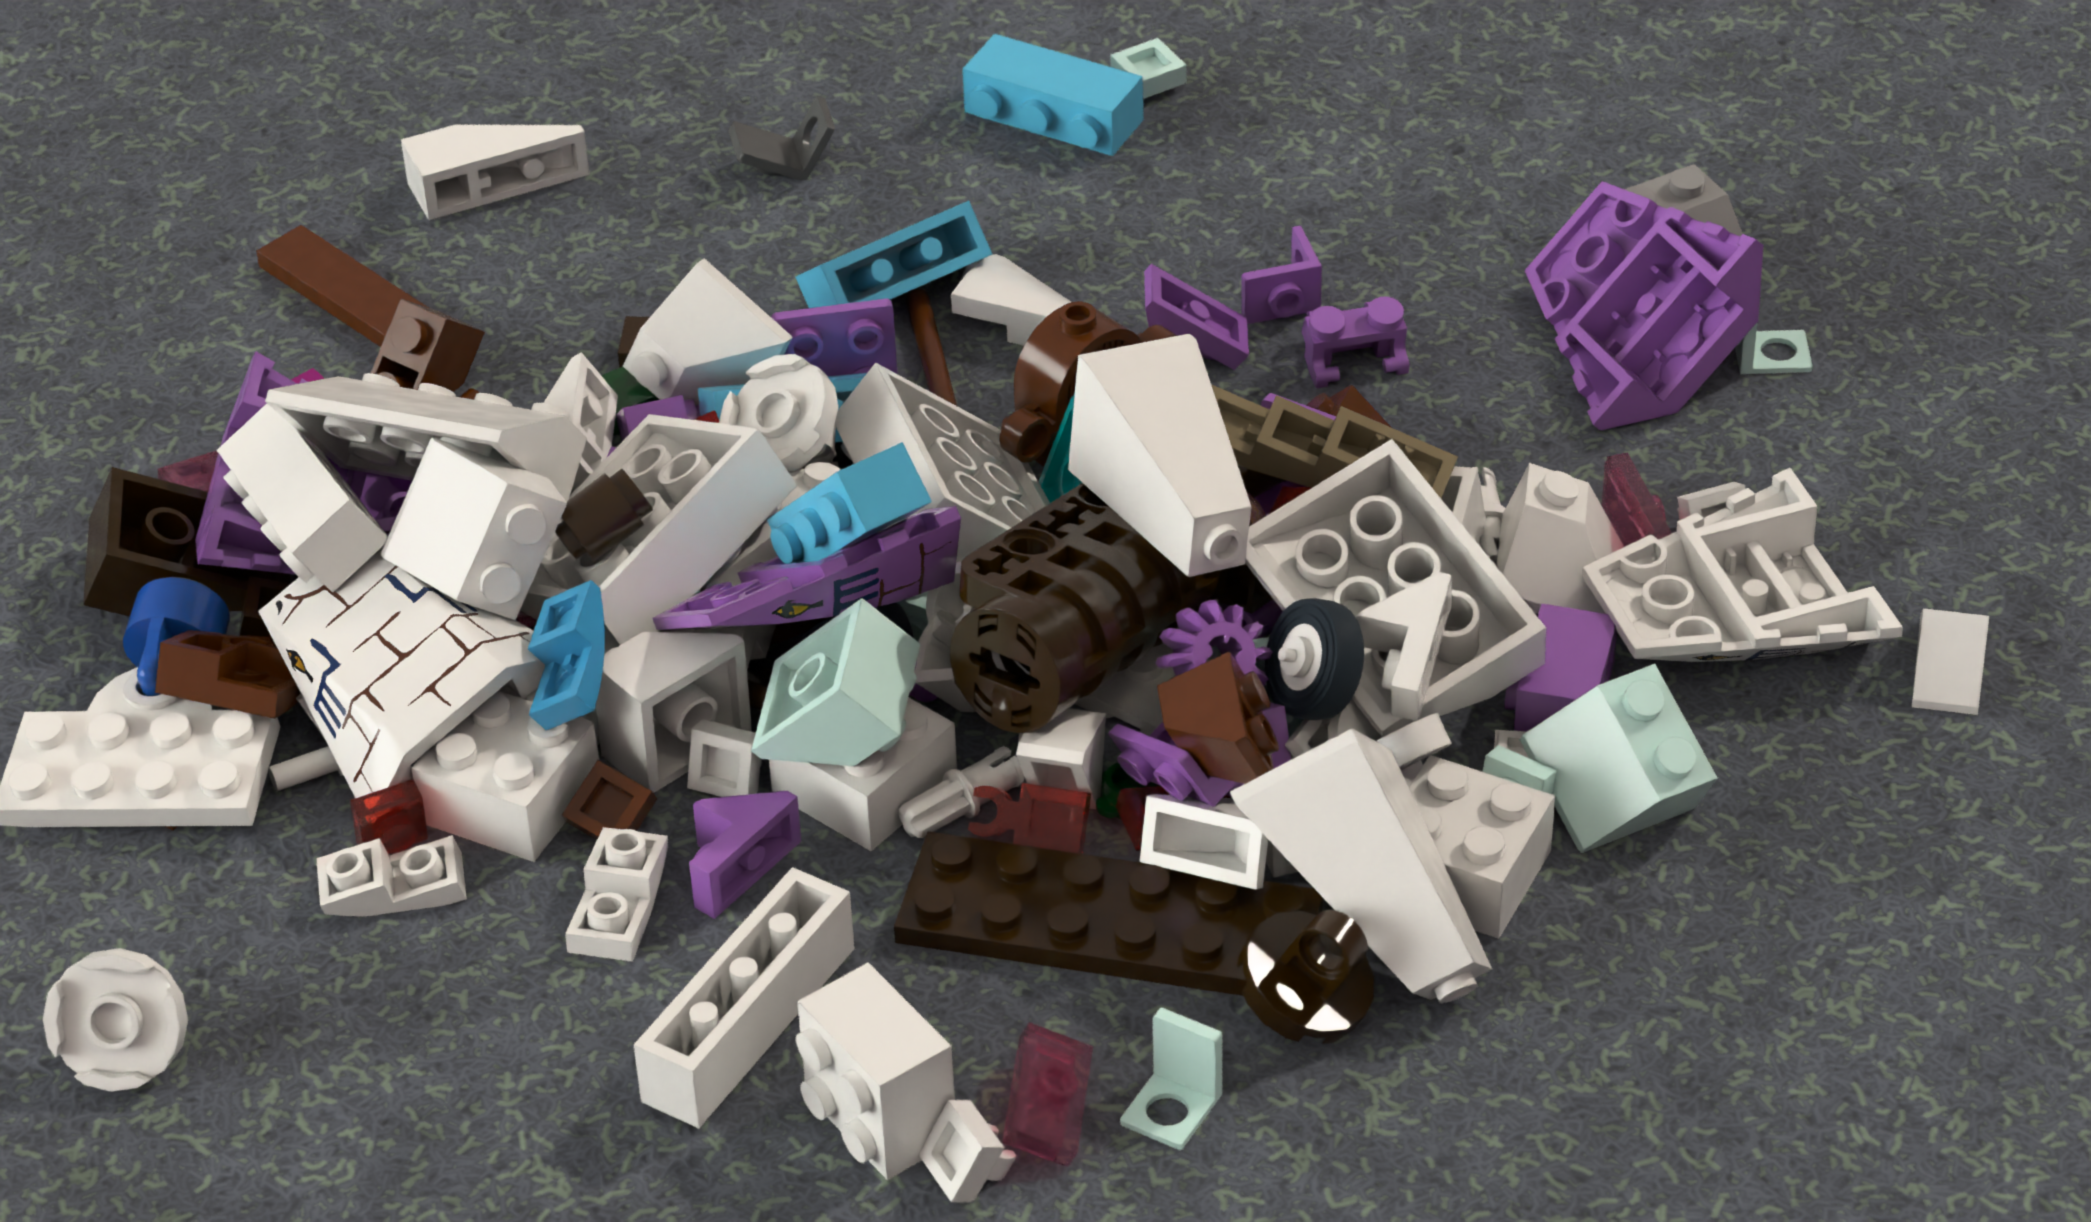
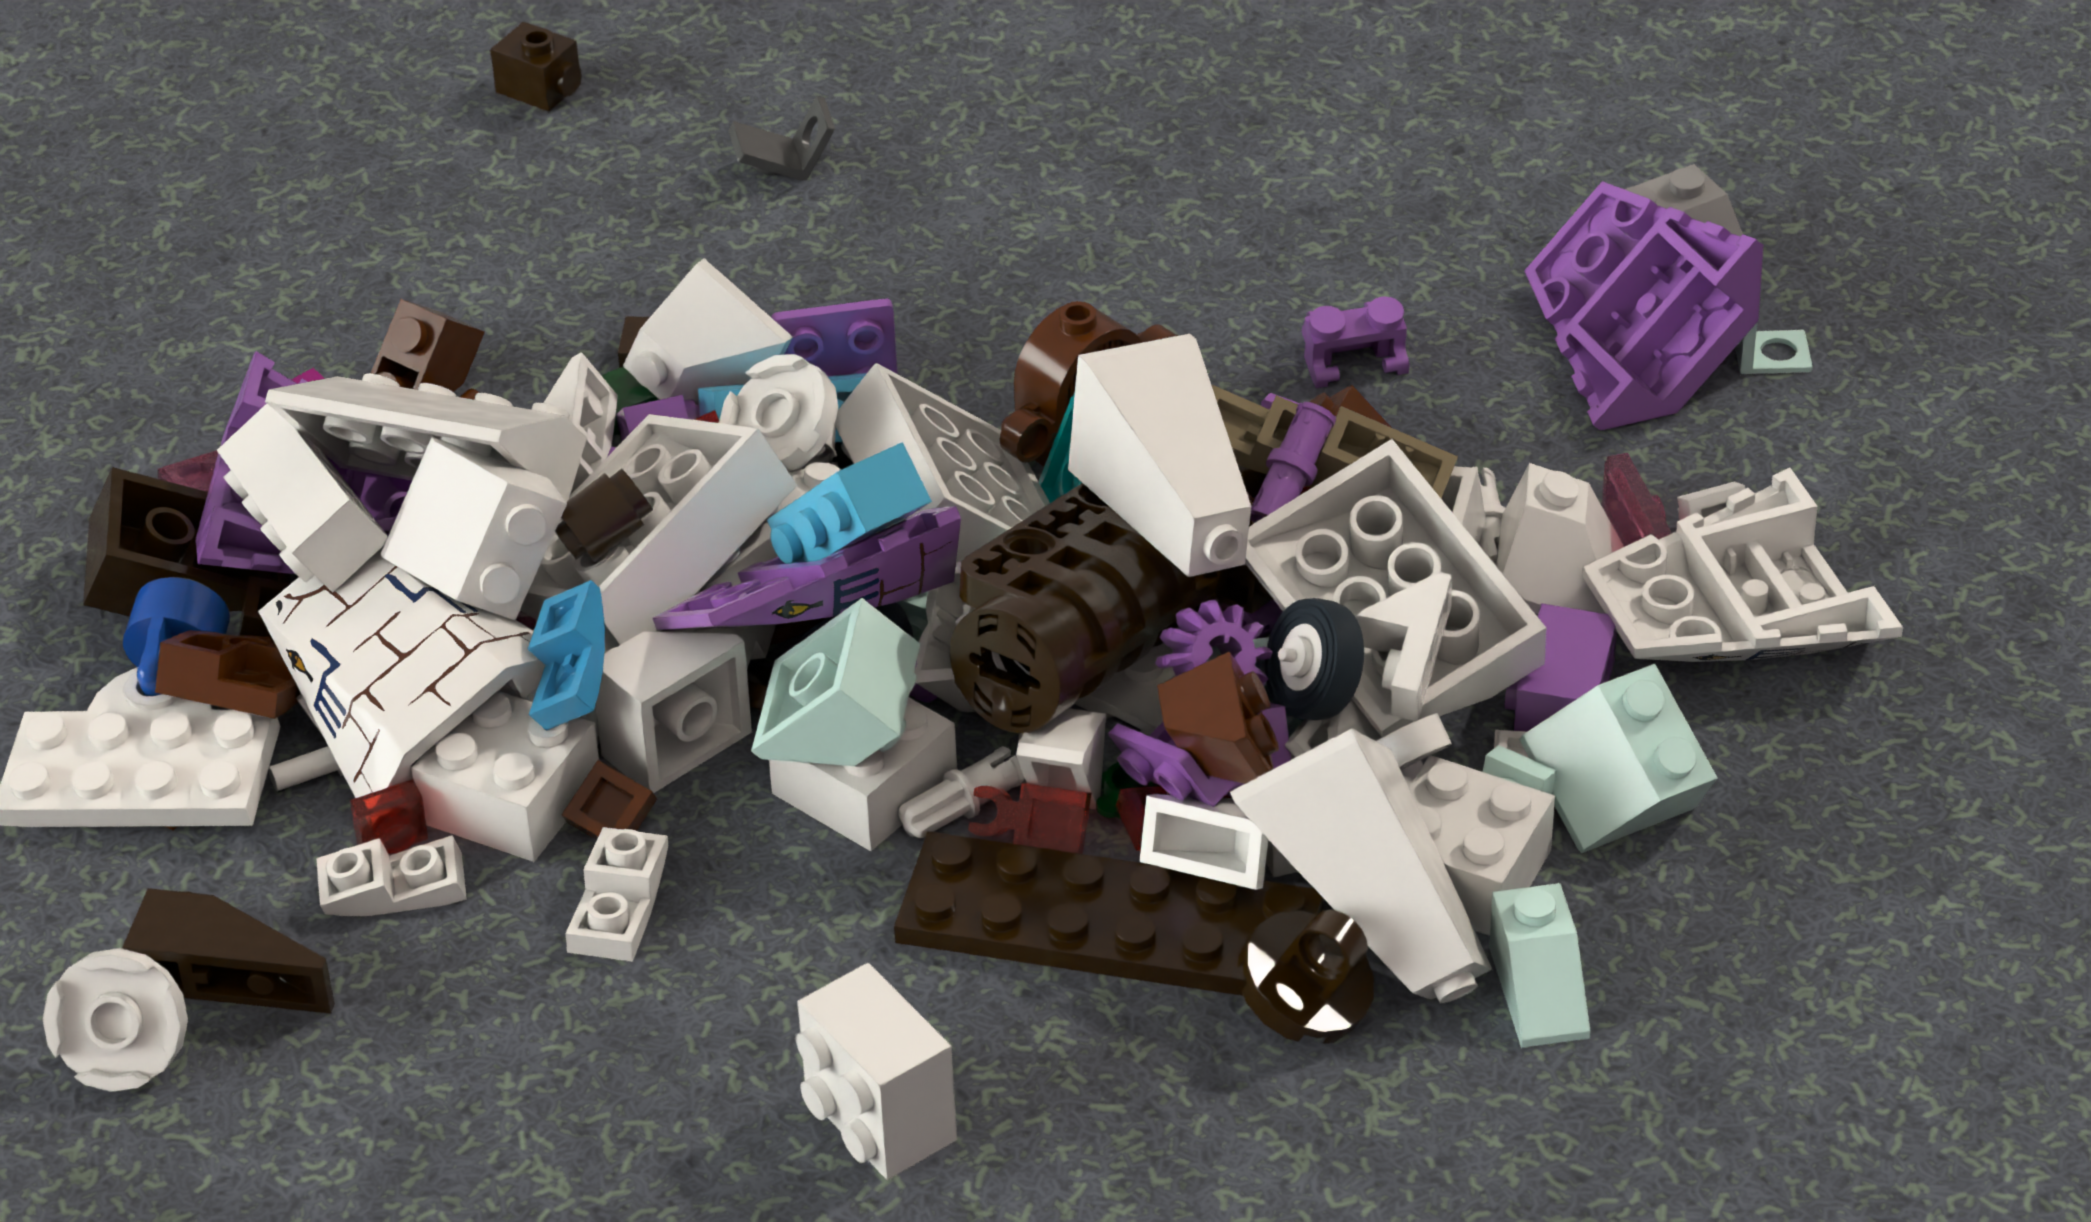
reddish brown tile [256,225,429,347] -> none
white slope [401,125,590,220] -> none
white brick [634,867,854,1128] -> none
white tile [687,719,762,797] -> none
medium lavender slope [689,791,801,919] -> none
medium azure brick [795,201,992,308] -> none
reddish brown bar [906,289,958,407] -> none
white tile [918,1100,1017,1203] -> none
white slope [951,254,1071,345] -> none
medium azure brick [963,34,1143,156] -> none
clear pink plate [1002,1022,1093,1166] -> none
light aqua plate [1110,38,1187,99] -> none
light aqua bracket [1120,1008,1222,1150] -> none
medium lavender slope [1144,264,1249,370] -> none
medium lavender bracket [1241,225,1322,324] -> none
white slope [1912,608,1989,715] -> none
none -> dark brown slope [122,888,335,1014]
none -> dark brown brick [490,21,582,112]
none -> medium lavender pin [1250,402,1336,523]
none -> light aqua slope [1489,883,1590,1048]

